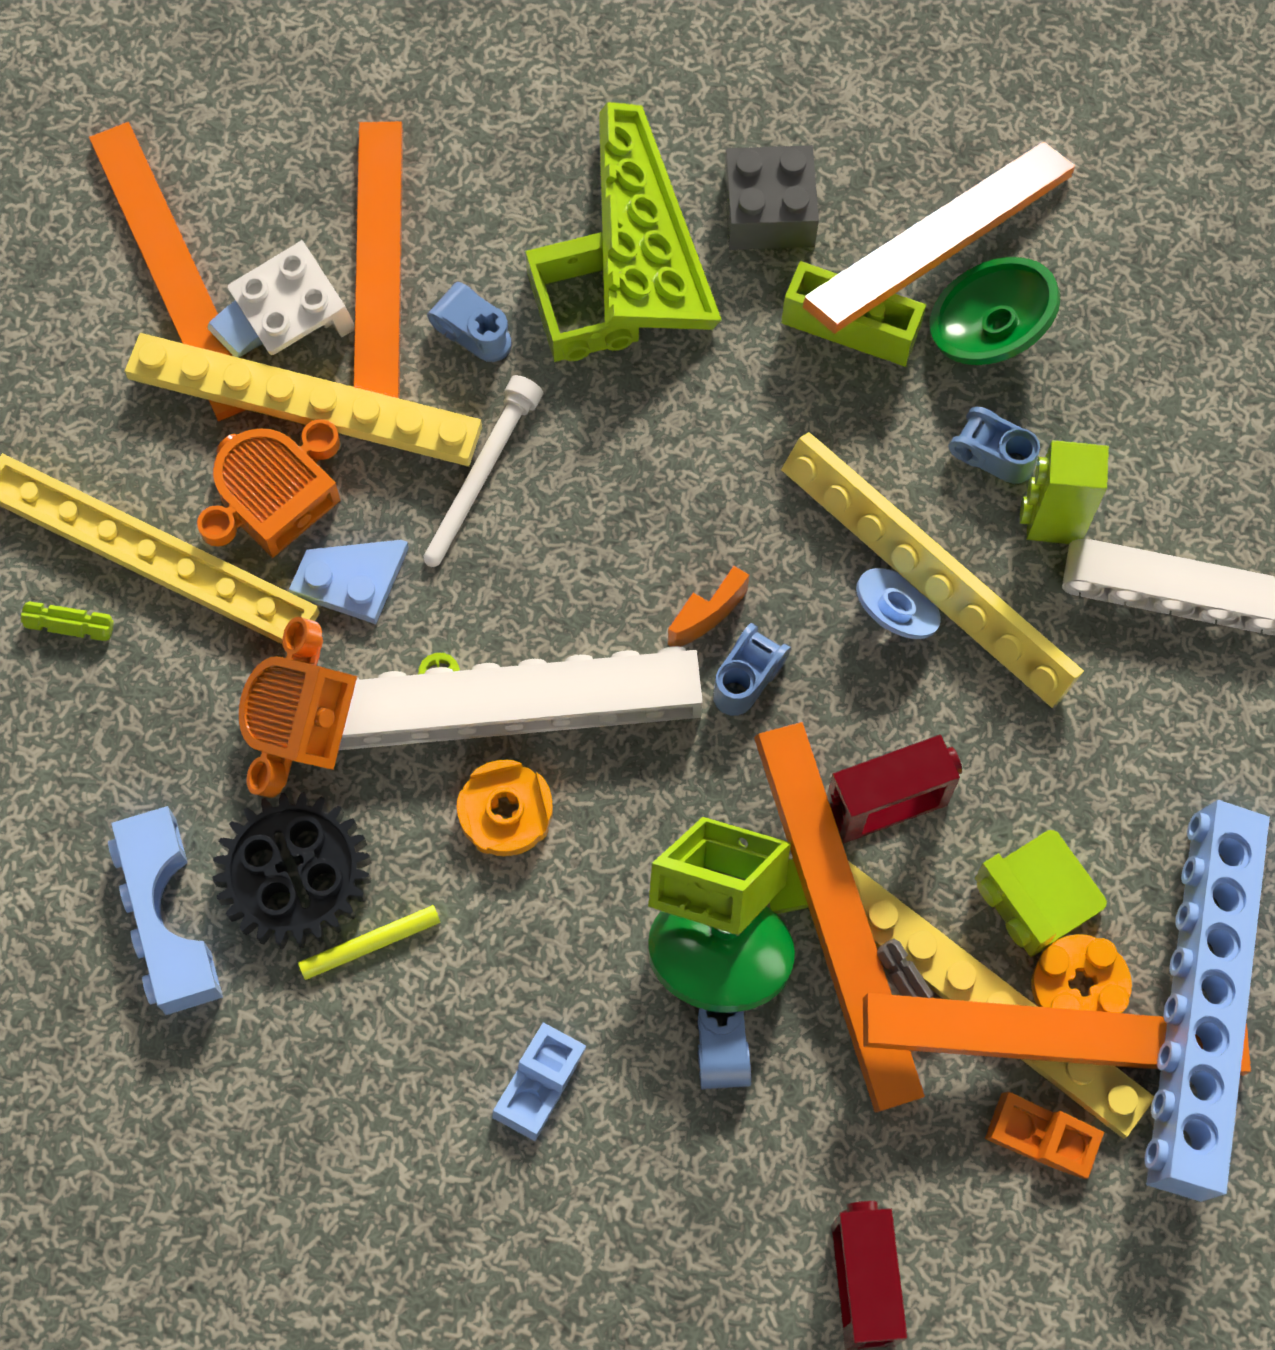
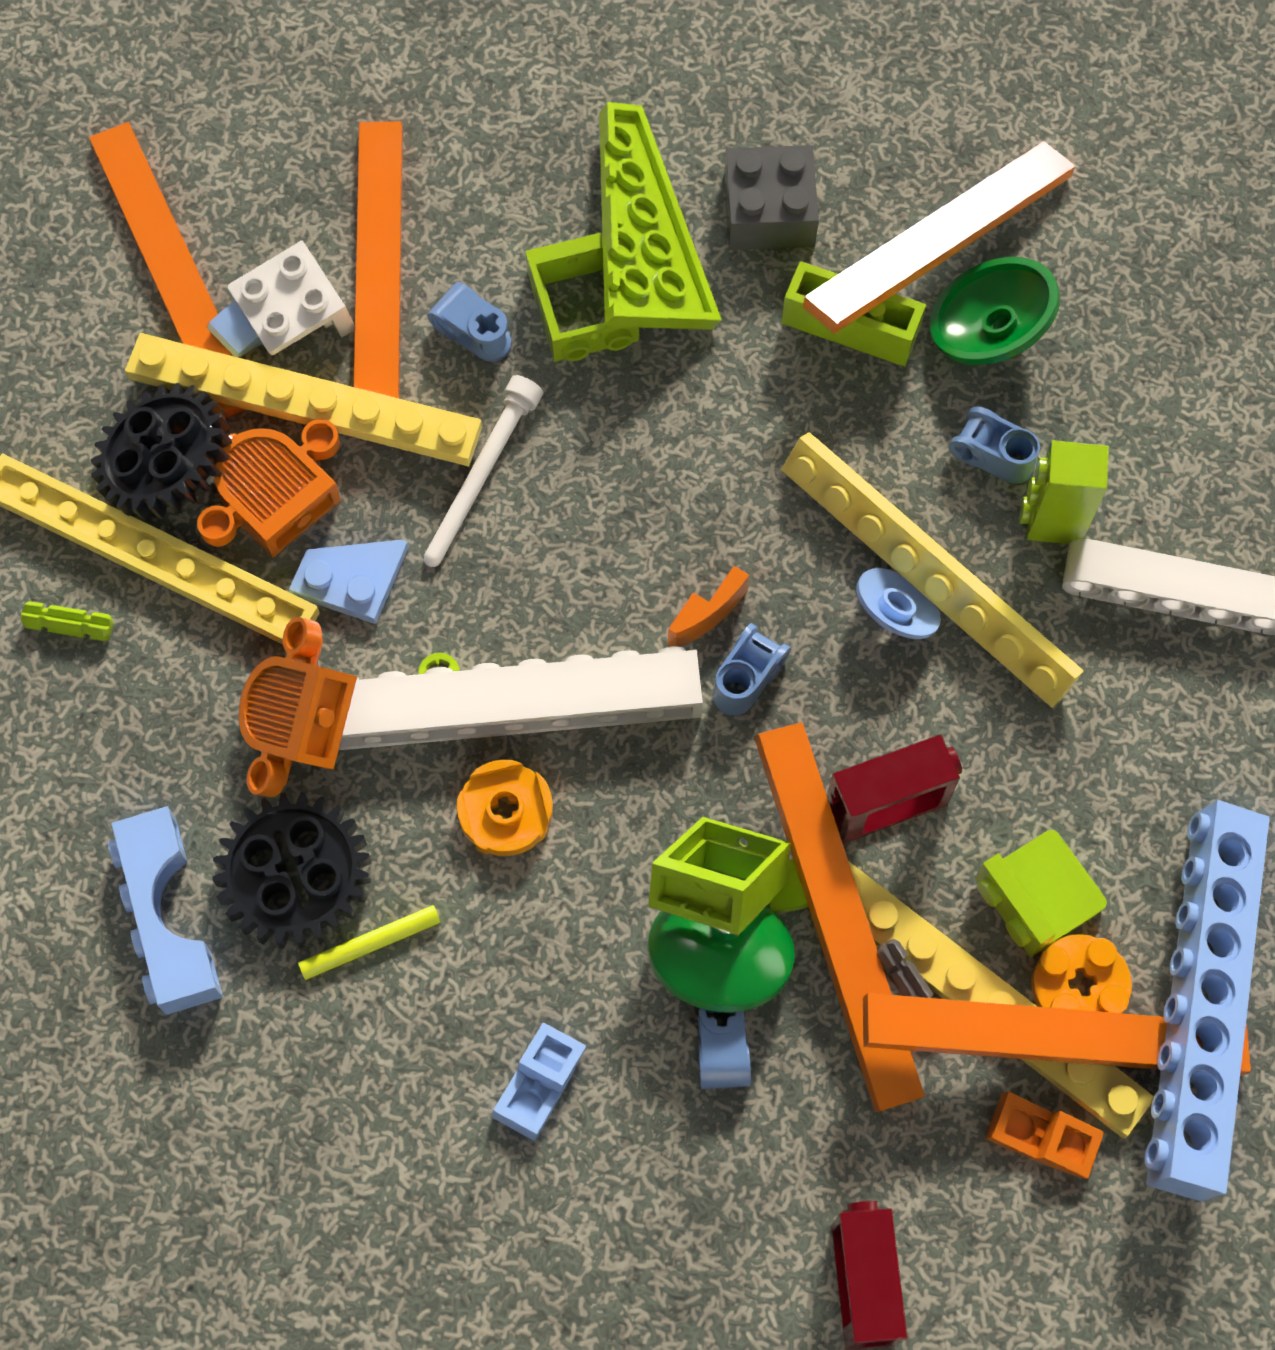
none -> black gear [91,383,232,521]

